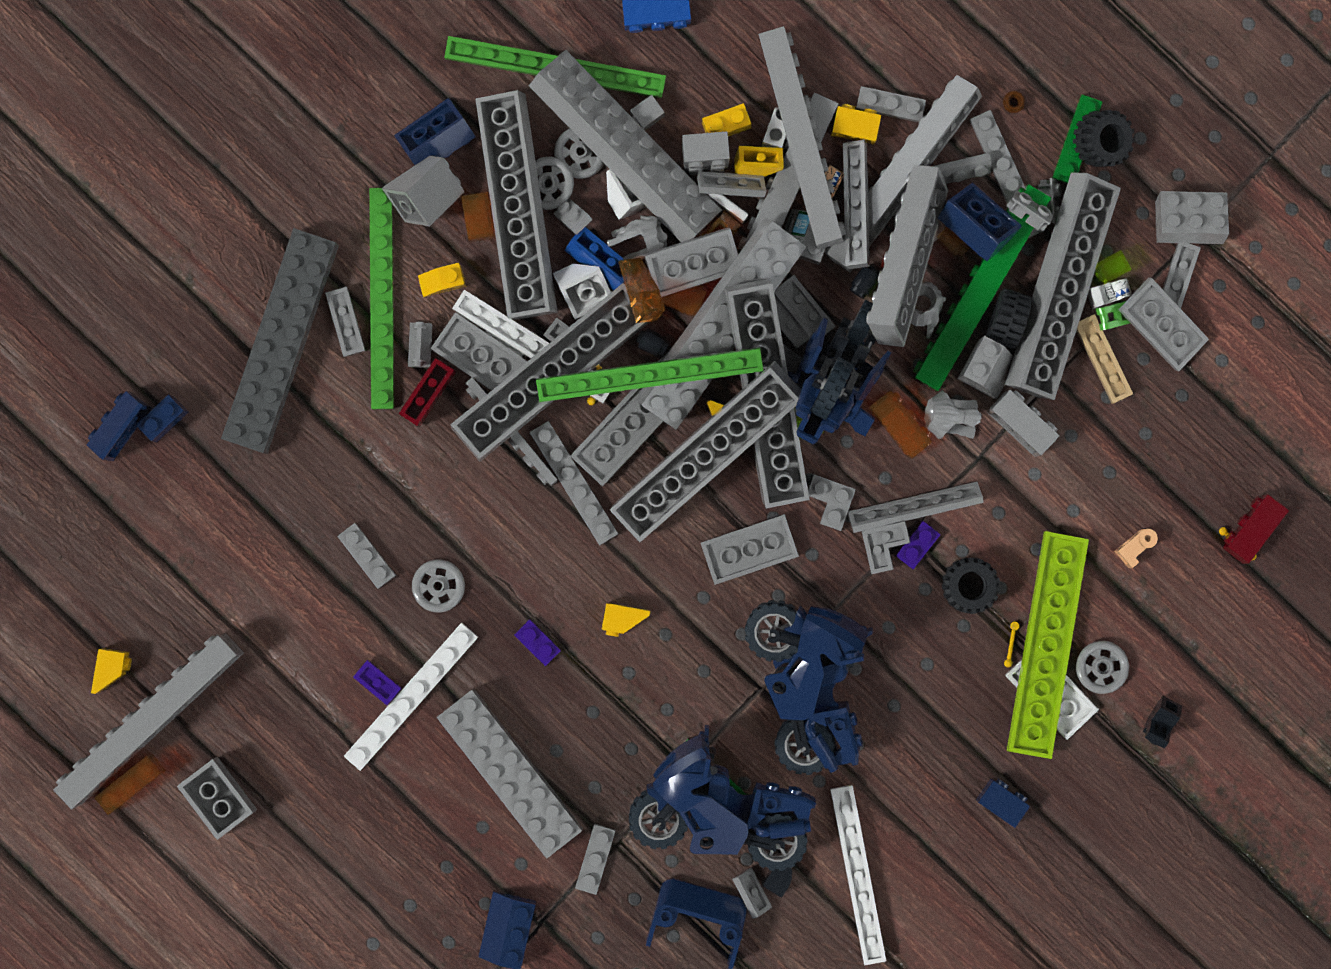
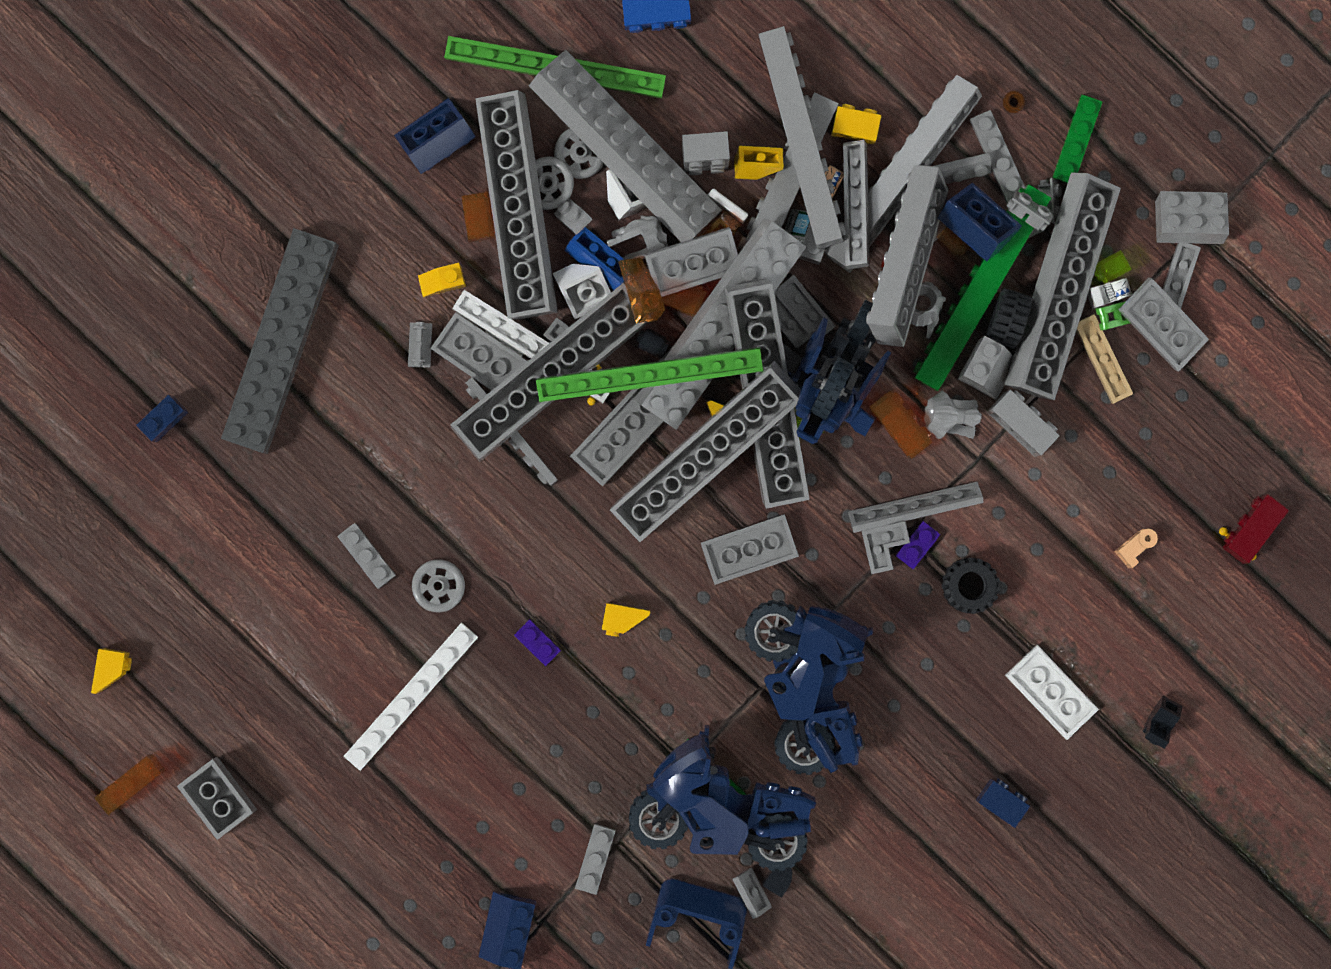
light grey brick [53,634,244,810] -> none
dark blue slope [87,391,152,461] -> none
light grey plate [325,287,366,357] -> none
dark purple plate [353,660,402,705] -> none
bright green plate [369,188,394,409] -> none
light grey slope [382,156,465,227] -> none
dark red brick [399,358,456,427] -> none
light grey brick [437,688,583,859] -> none
light grey plate [530,421,618,546] -> none
light grey brick [630,95,665,130] -> none
light grey plate [697,171,766,197] -> none
yellow brick [702,103,751,136] -> none
white leg [762,107,786,148] -> none
light grey plate [808,475,856,531] -> none
white plate [830,785,886,965] -> none
black brick [849,266,880,300] -> none
light grey plate [856,86,926,123] -> none
yellow hinge [1004,622,1019,667] -> none
lime plate [1007,531,1089,759] -> none
black tyre [1073,110,1135,167] -> none
light grey plate [1076,641,1129,694] -> none

